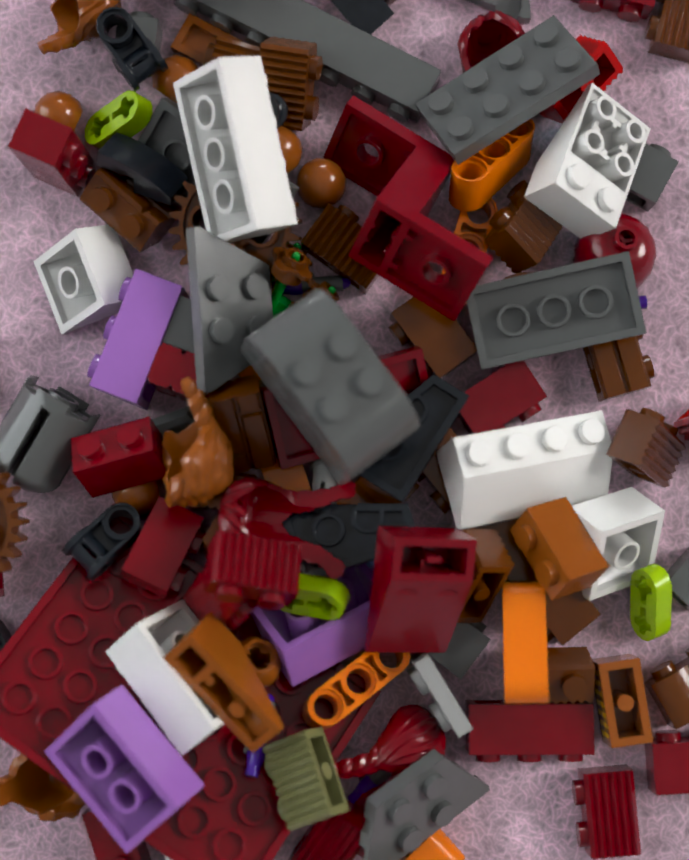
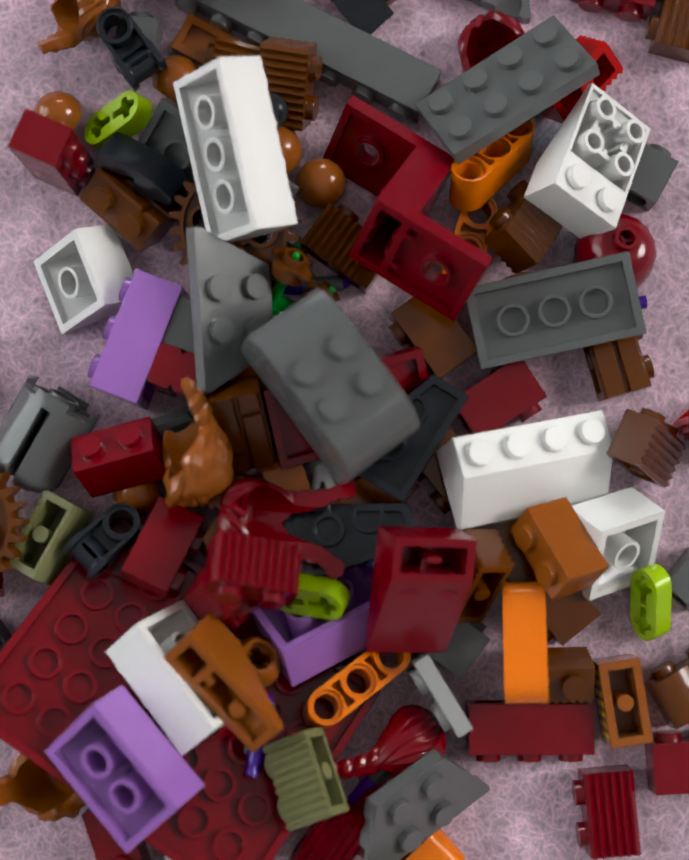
none -> olive brick [7,490,94,585]

